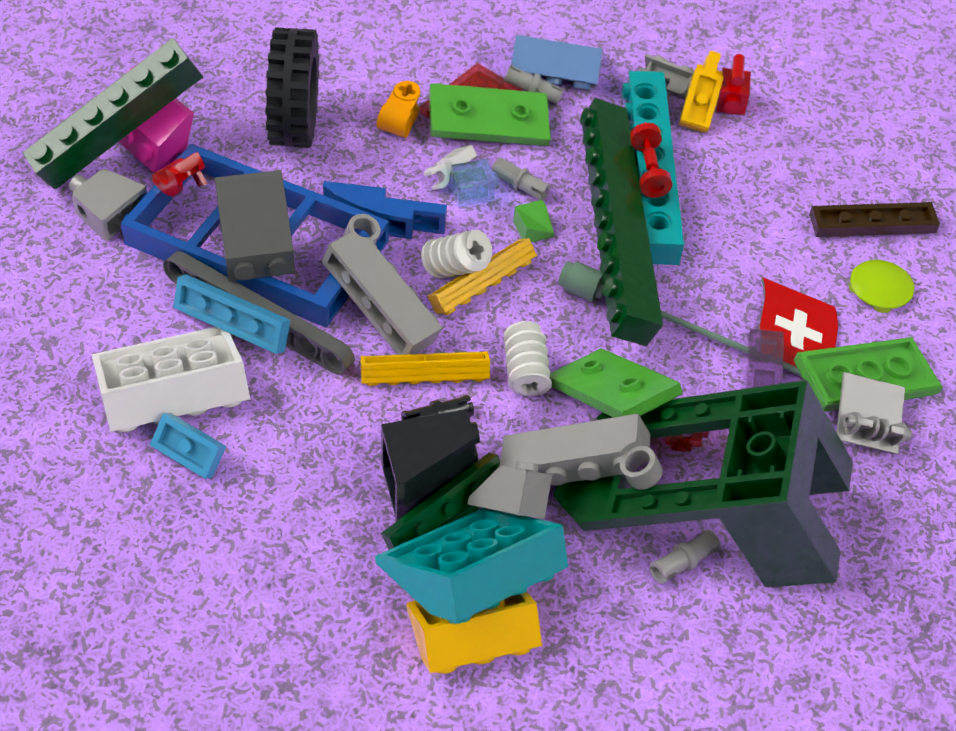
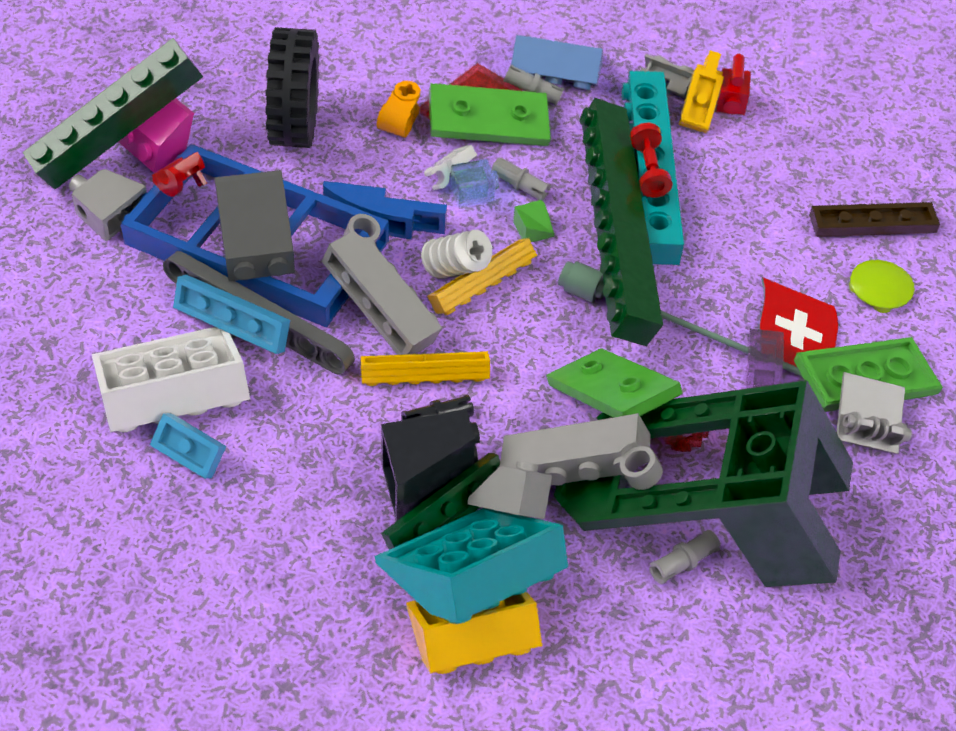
white piece [504,321,552,396] -> none

